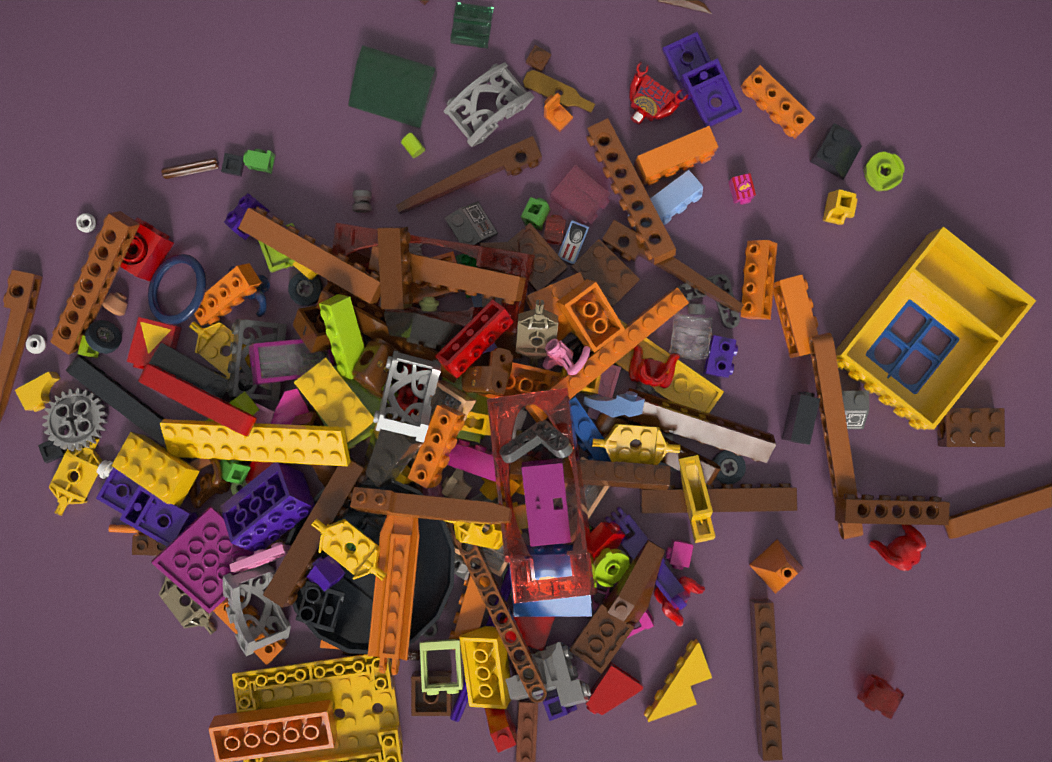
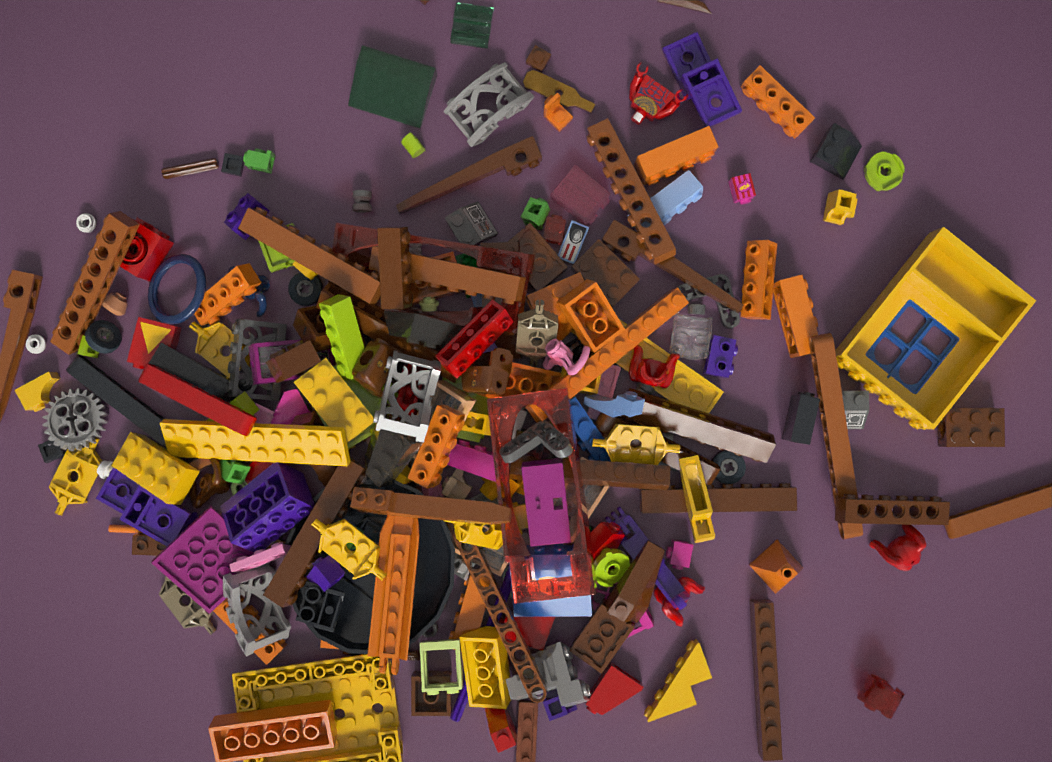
none -> reddish brown brick [265,340,321,383]

